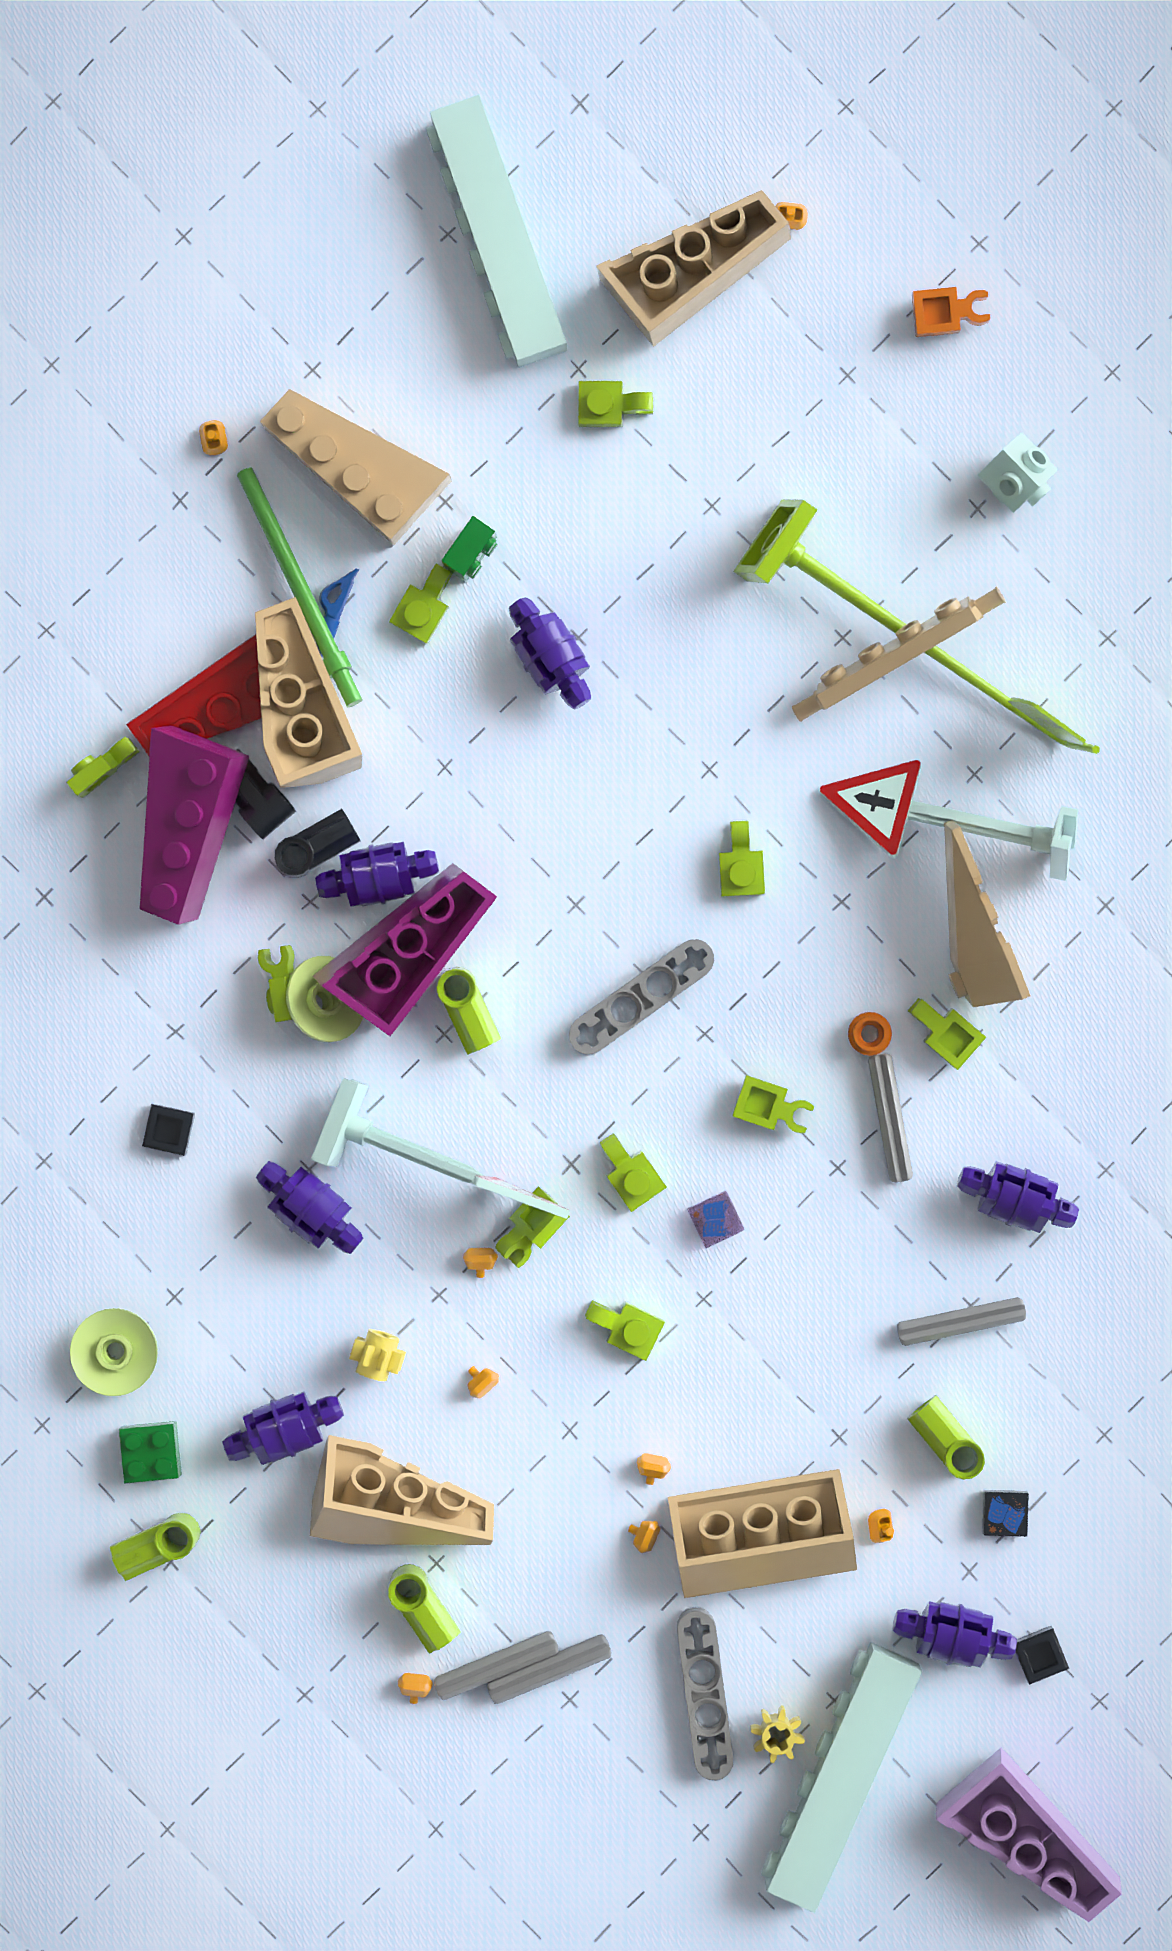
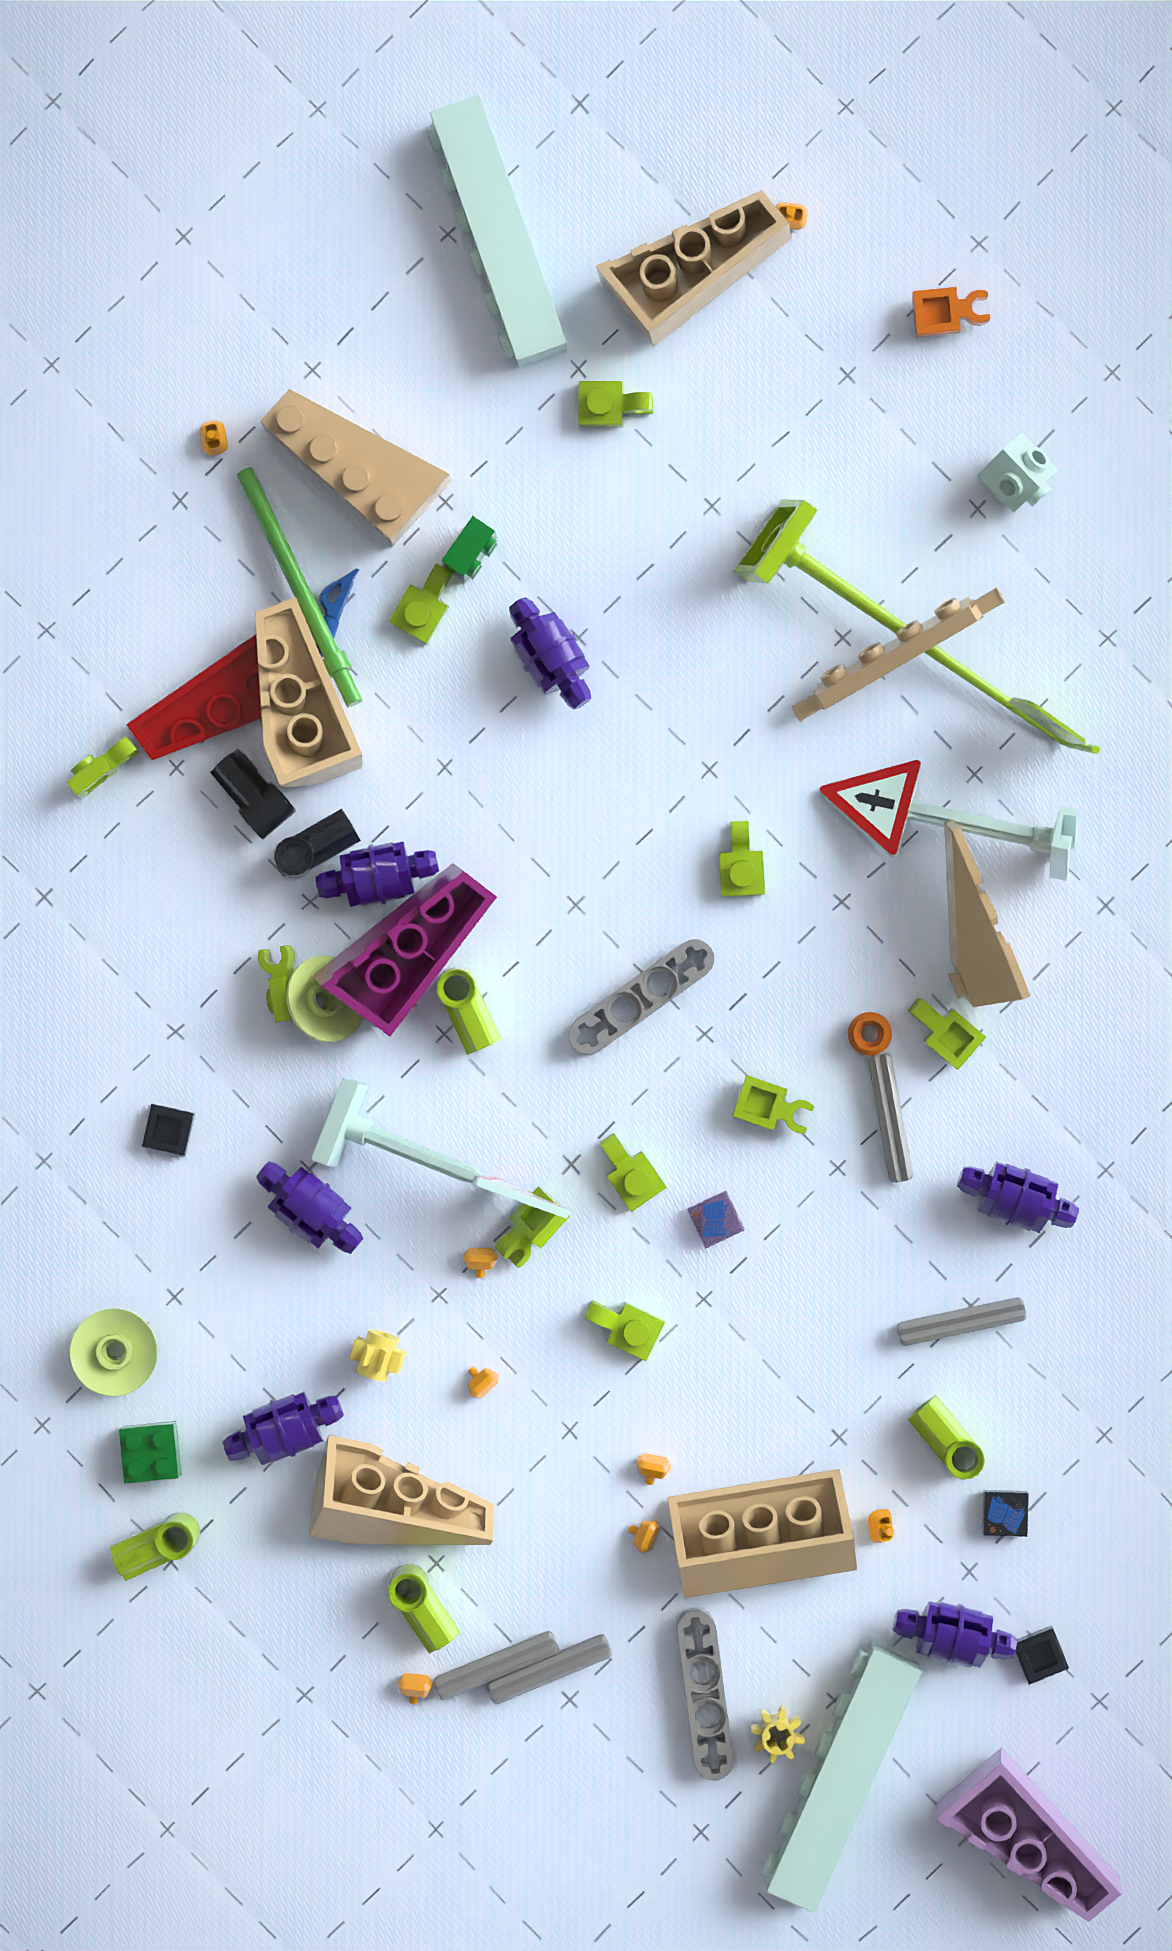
magenta wedge [139,726,249,925] -> none

